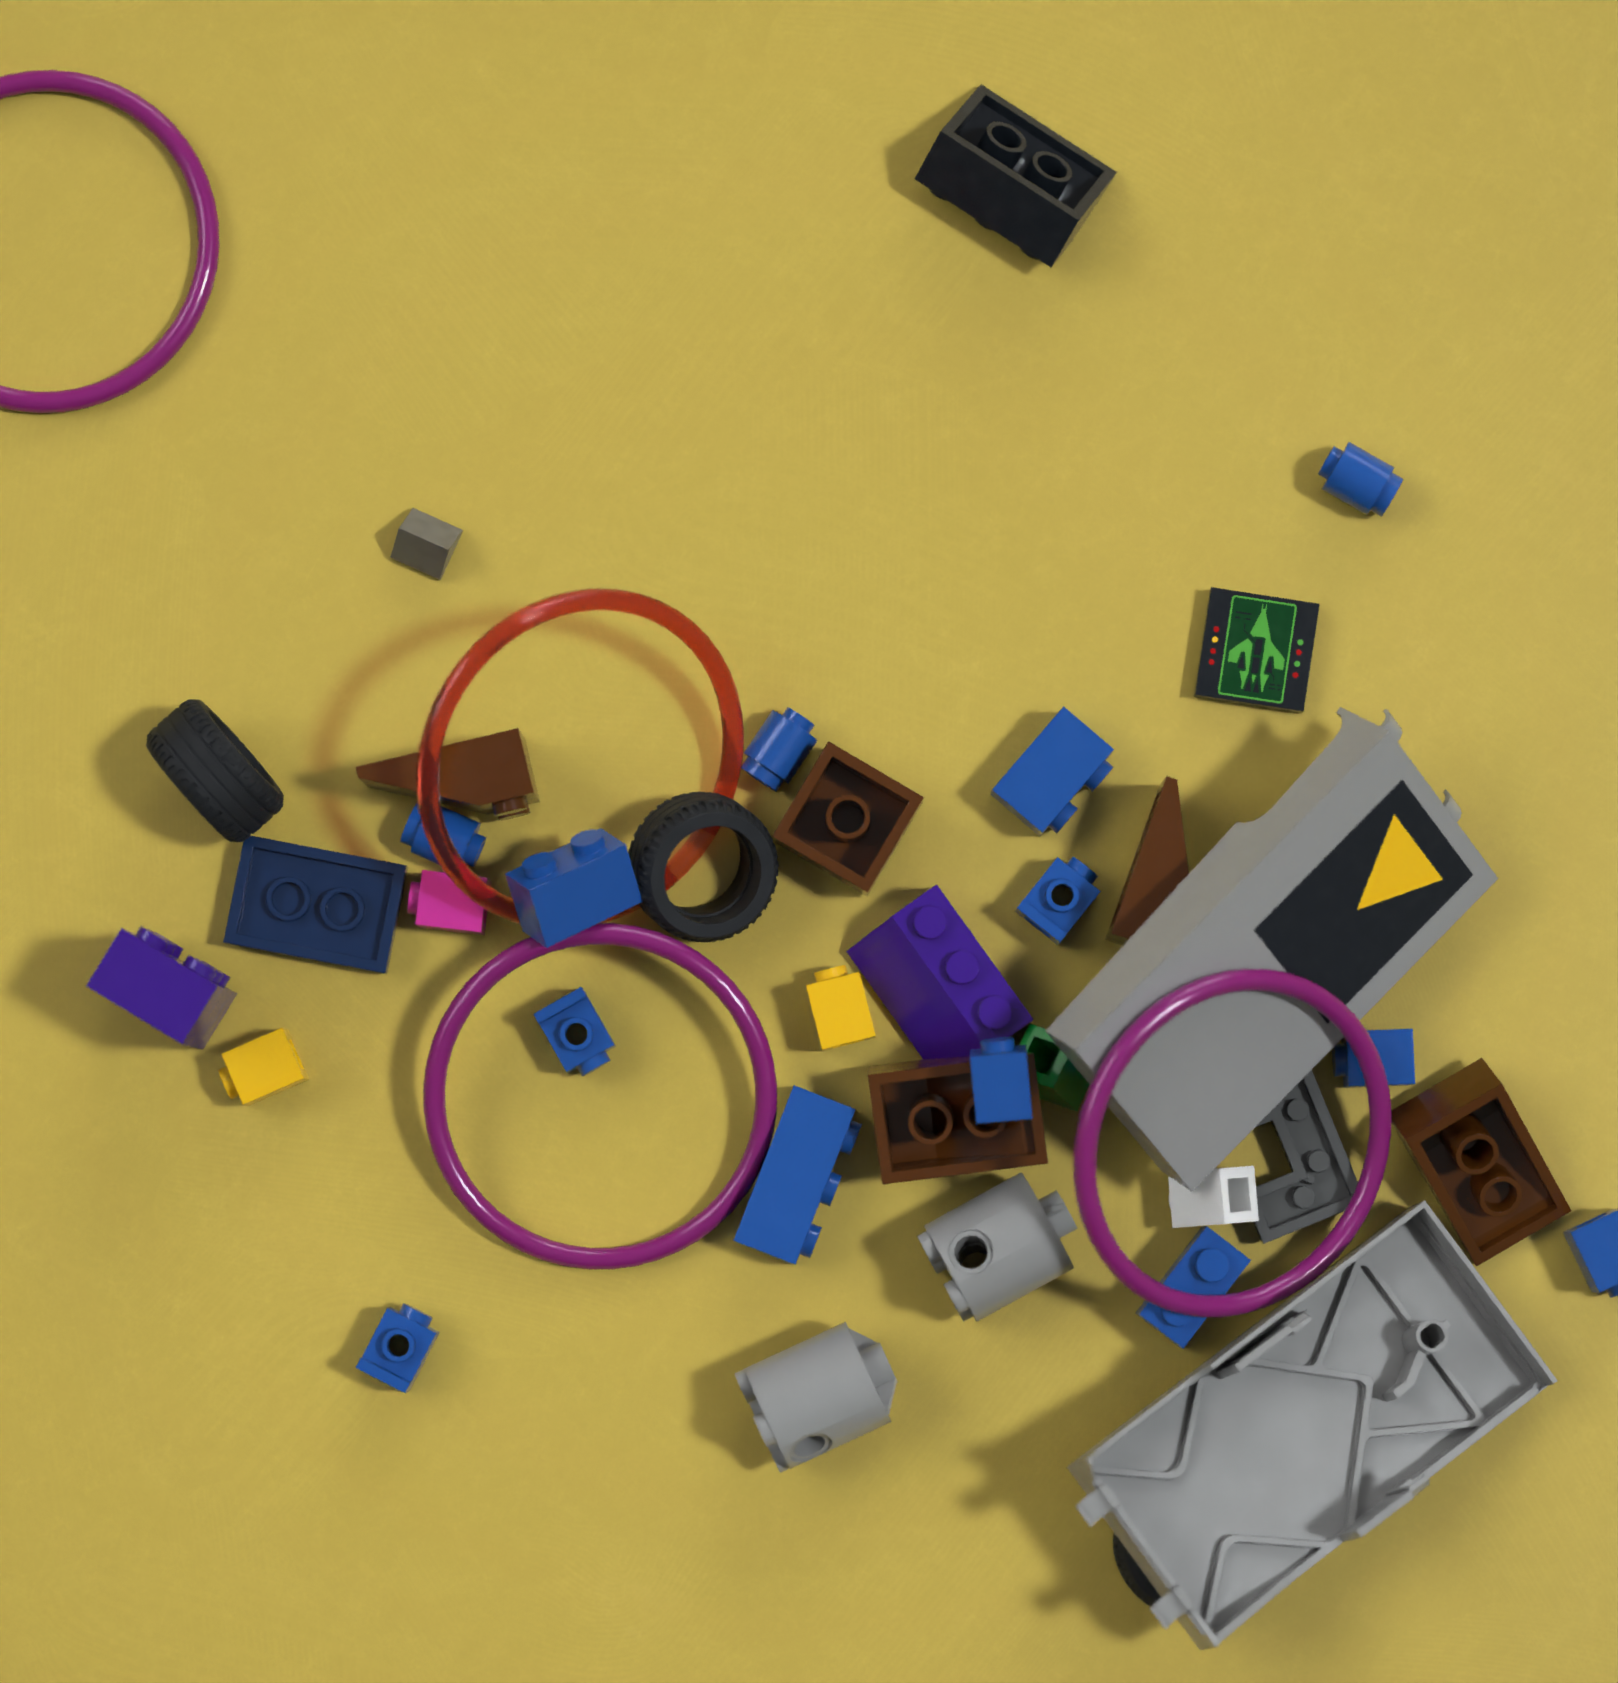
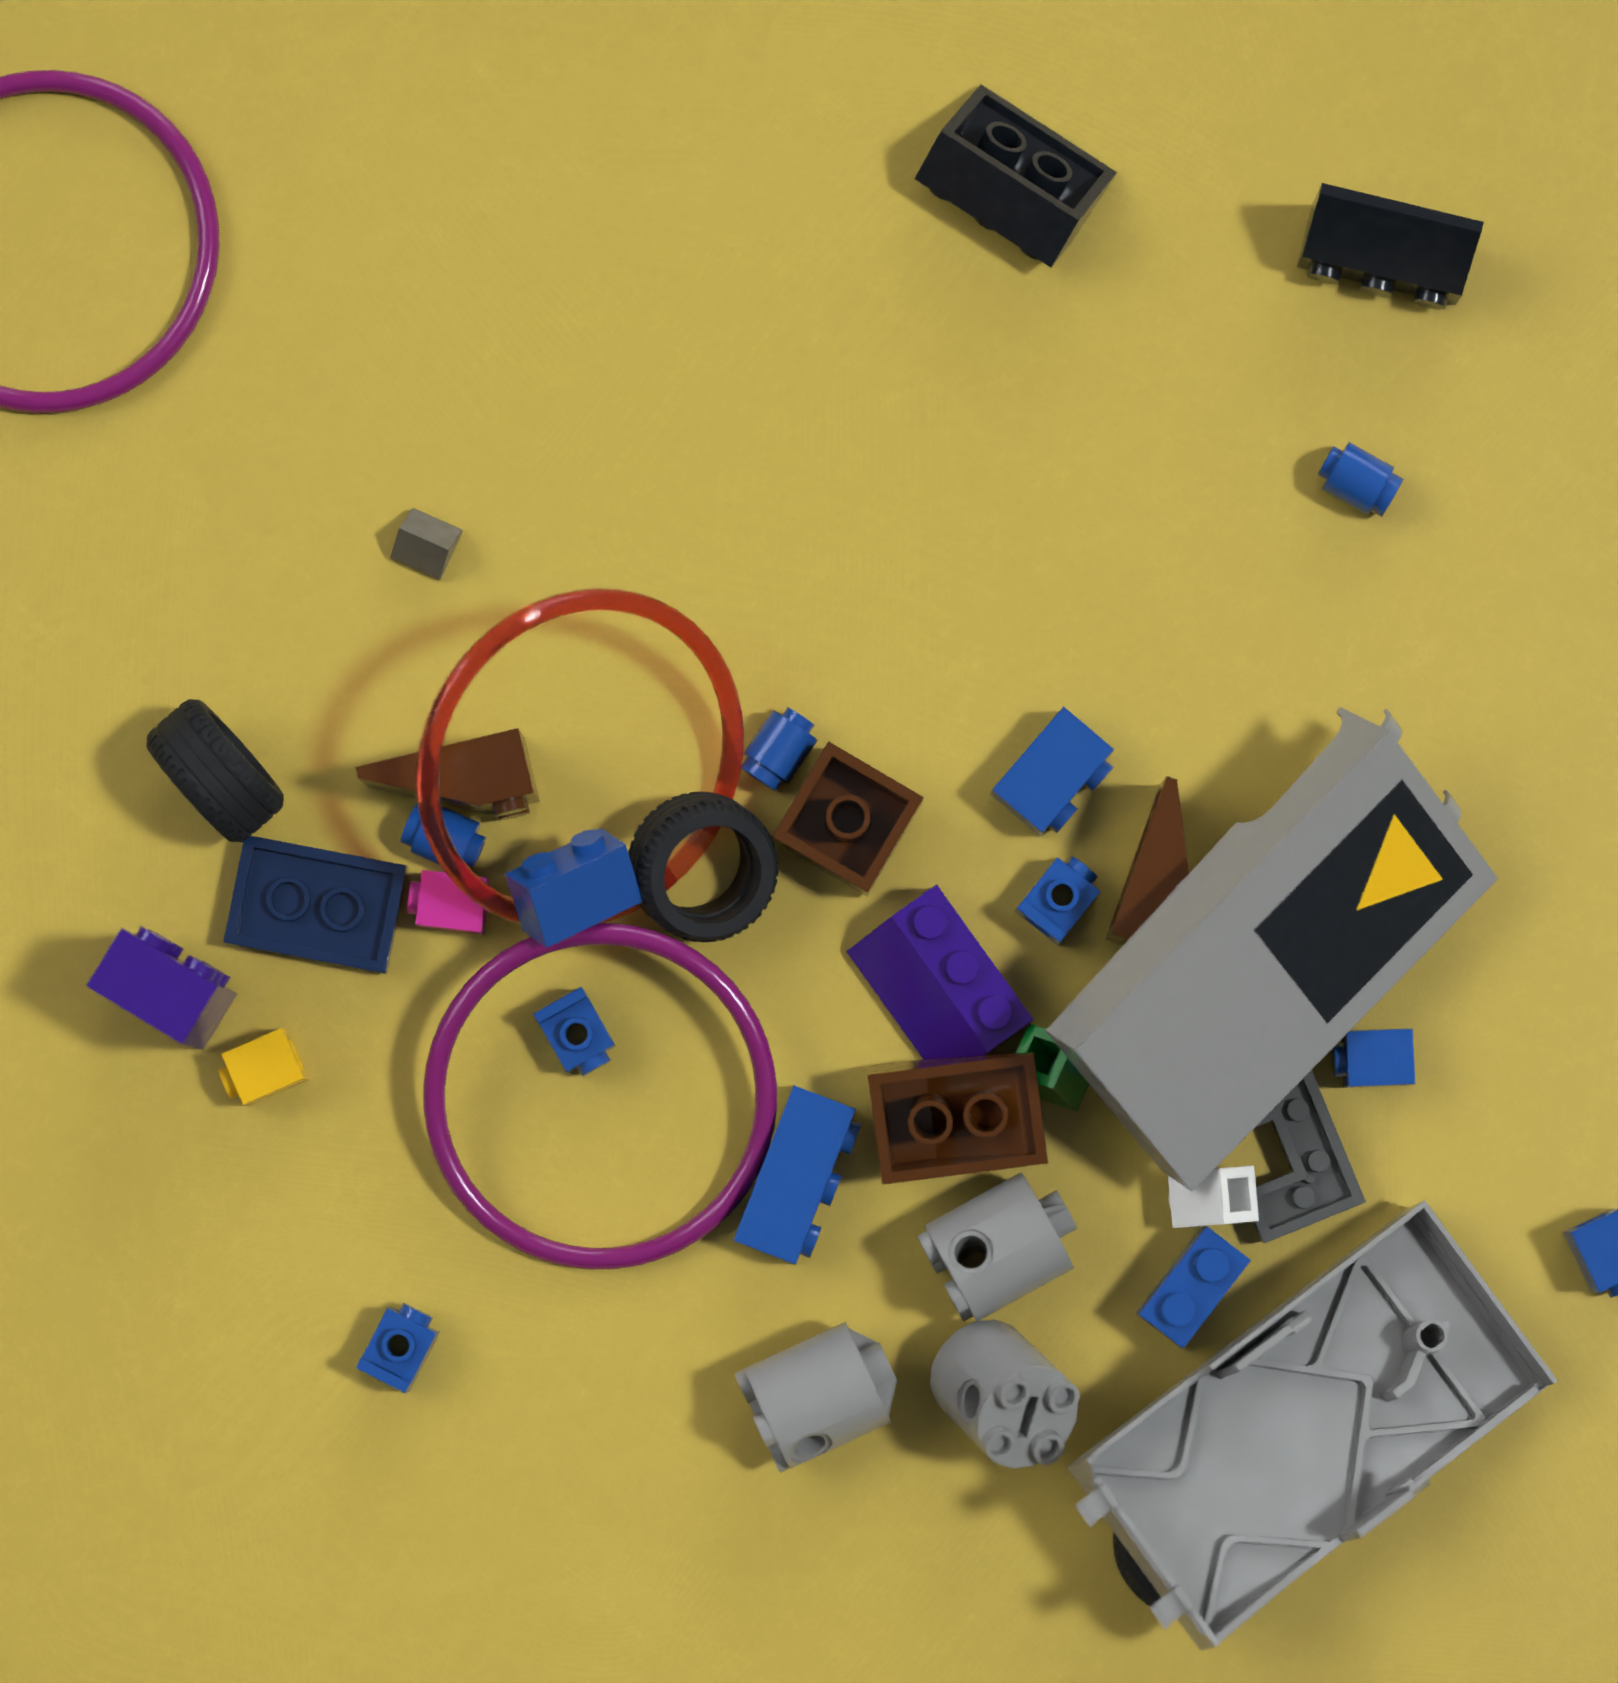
yellow brick [806,965,876,1051] -> none
blue brick [970,1037,1033,1124] -> none
magenta piece [1074,969,1392,1318] -> none
tile [1194,587,1320,713] -> none
reddish brown slope [1392,1058,1571,1267] -> none
none -> light grey cylinder [930,1319,1080,1468]
none -> black slope [1297,183,1484,309]

